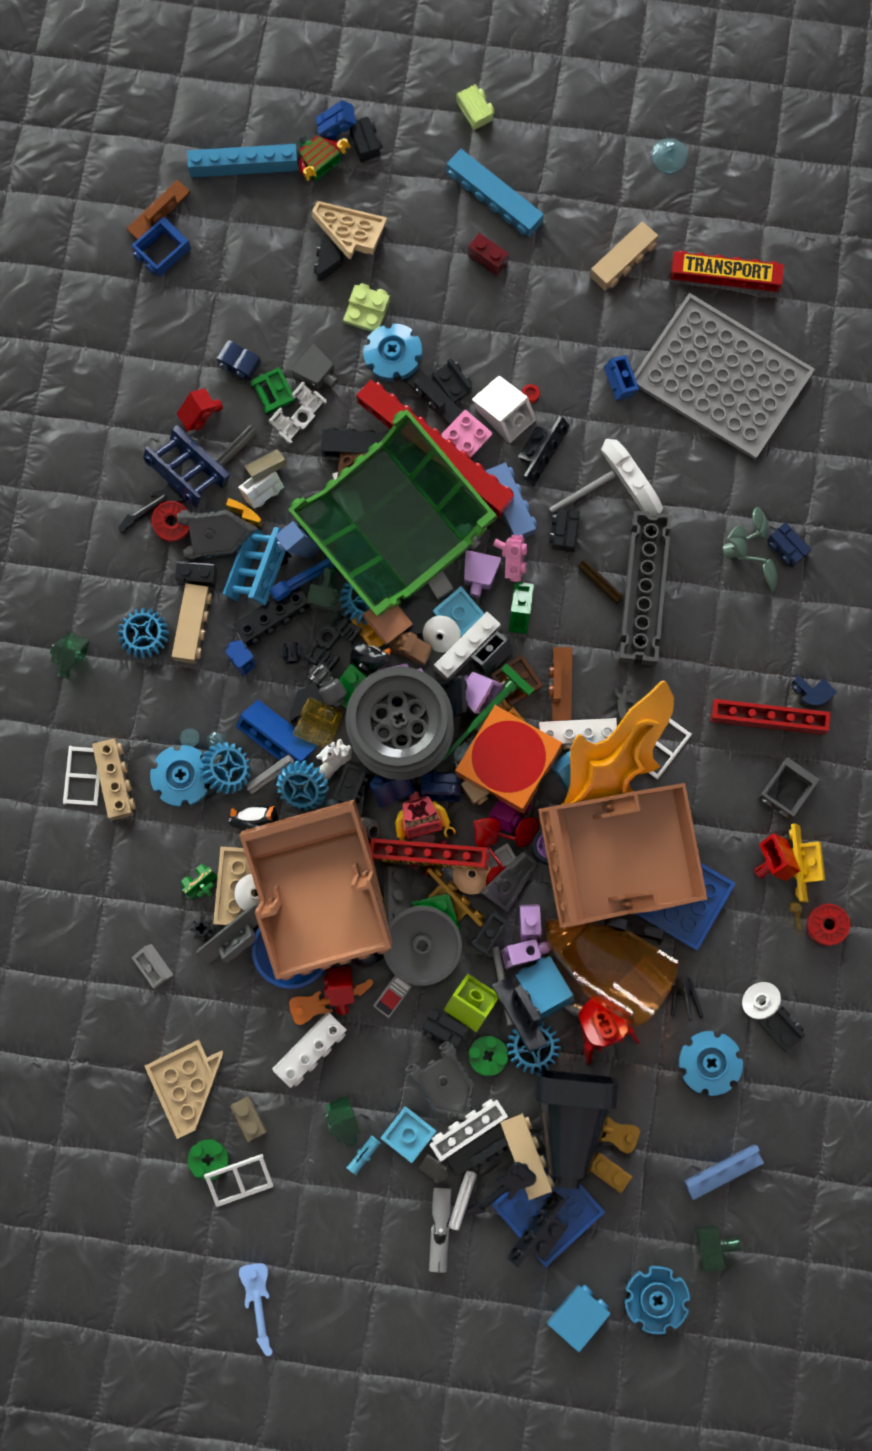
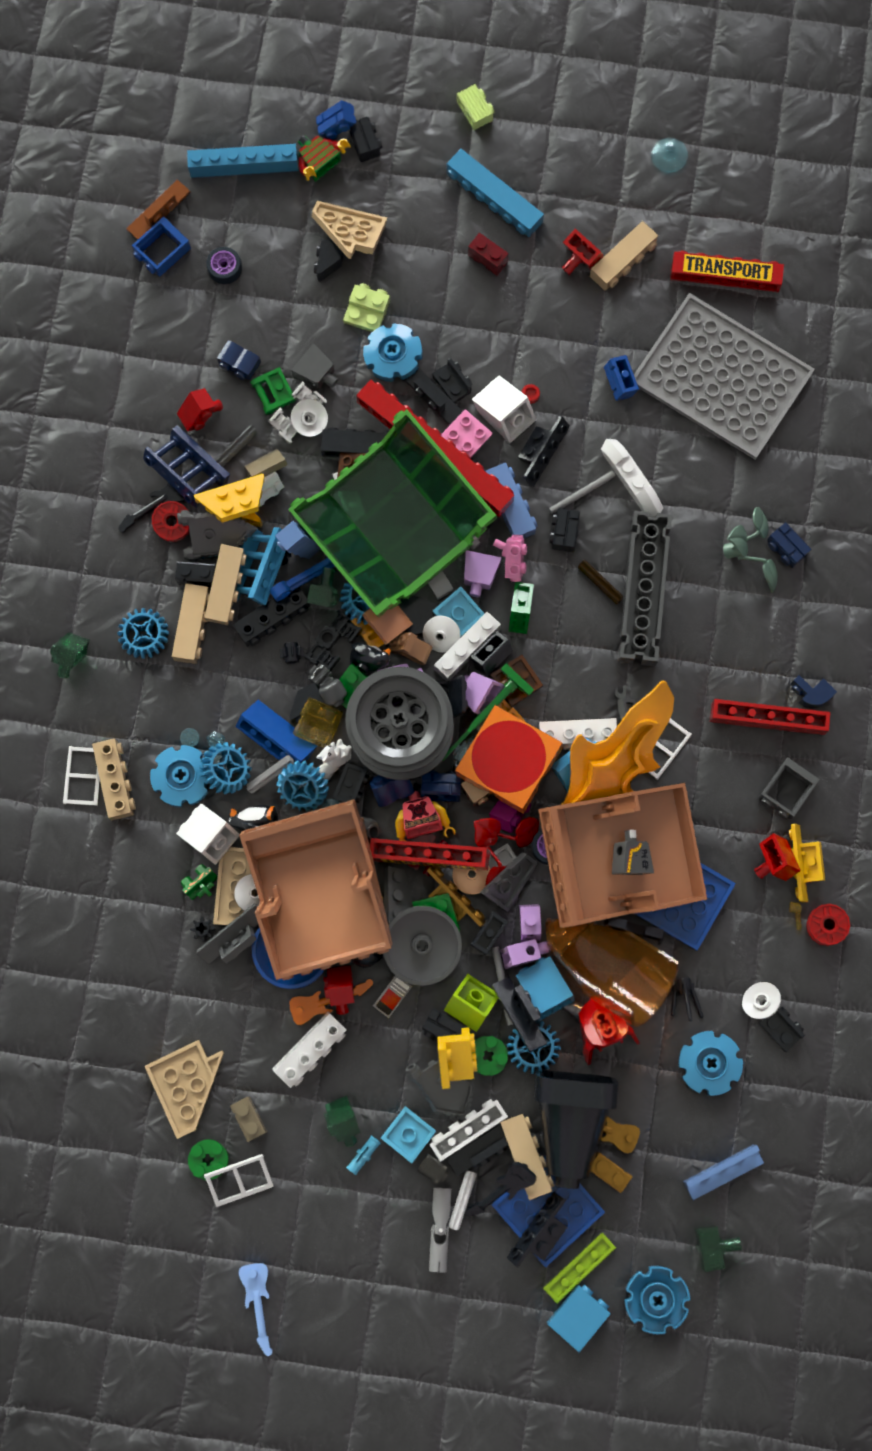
light grey slope [132,944,173,989] -> none
blue brick [226,640,257,676] -> none
dark orange bracket [549,647,572,721] -> none
none -> white slope [176,804,240,865]
none -> yellow wing [194,474,265,523]
none -> tan brick [205,544,247,625]
none -> wheel [206,247,242,284]
none -> white dish [291,399,328,437]
none -> yellow bracket [438,1027,478,1089]
none -> lime tile [543,1232,616,1304]
none -> red brick [561,229,604,275]
none -> dark grey torso [612,830,654,875]

